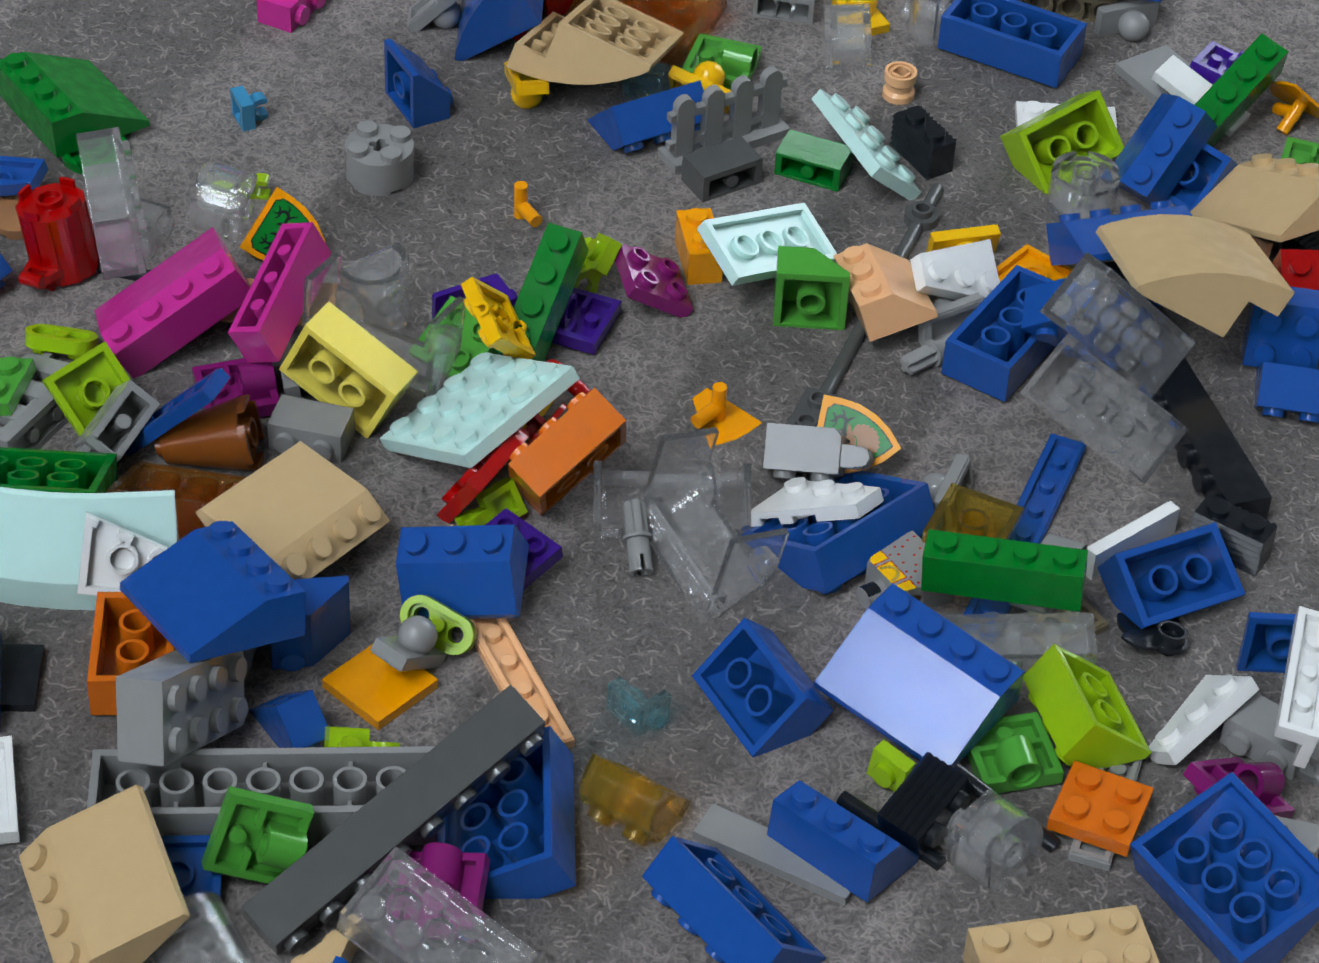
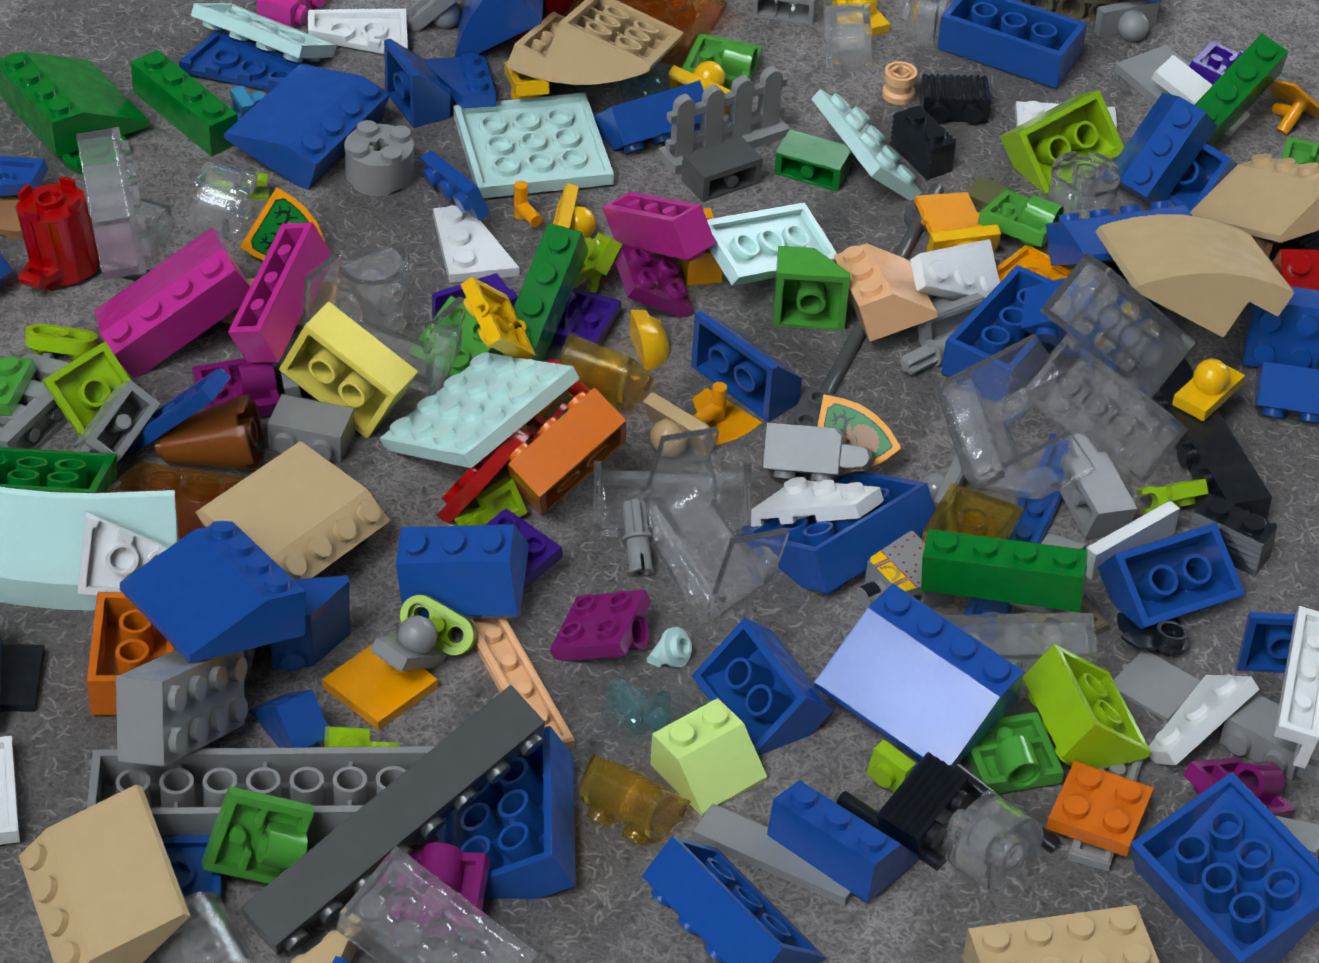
none -> green brick [131,50,238,157]
none -> blue wing [179,30,311,91]
none -> light aqua plate [191,3,337,62]
none -> blue slope [223,64,390,190]
none -> white wing [308,8,408,54]
none -> blue plate [420,150,490,220]
none -> blue wing [423,53,496,108]
none -> white wing [433,205,520,283]
none -> light aqua plate [454,92,614,198]
none -> magenta plate [550,590,651,661]
none -> yellow tile [553,183,597,238]
none -> clear yellow brick [559,333,654,411]
none -> dark pink brick [602,192,716,261]
none -> yellow brick [629,310,670,371]
none -> tan tile [643,392,715,456]
none -> light aqua plate [647,627,692,668]
none -> yellowish green slope [650,698,767,816]
none -> blue slope [691,311,802,422]
none -> light orange piece [914,192,983,235]
none -> black brick [919,73,991,124]
none -> clear windscreen [938,333,1096,500]
none -> olive tile [965,176,1010,209]
none -> bright green plate [978,189,1069,247]
none -> light grey hinge [1057,433,1138,539]
none -> light grey piece [1114,650,1200,722]
none -> lime plate [1136,479,1209,515]
none -> yellow tile [1172,358,1245,422]

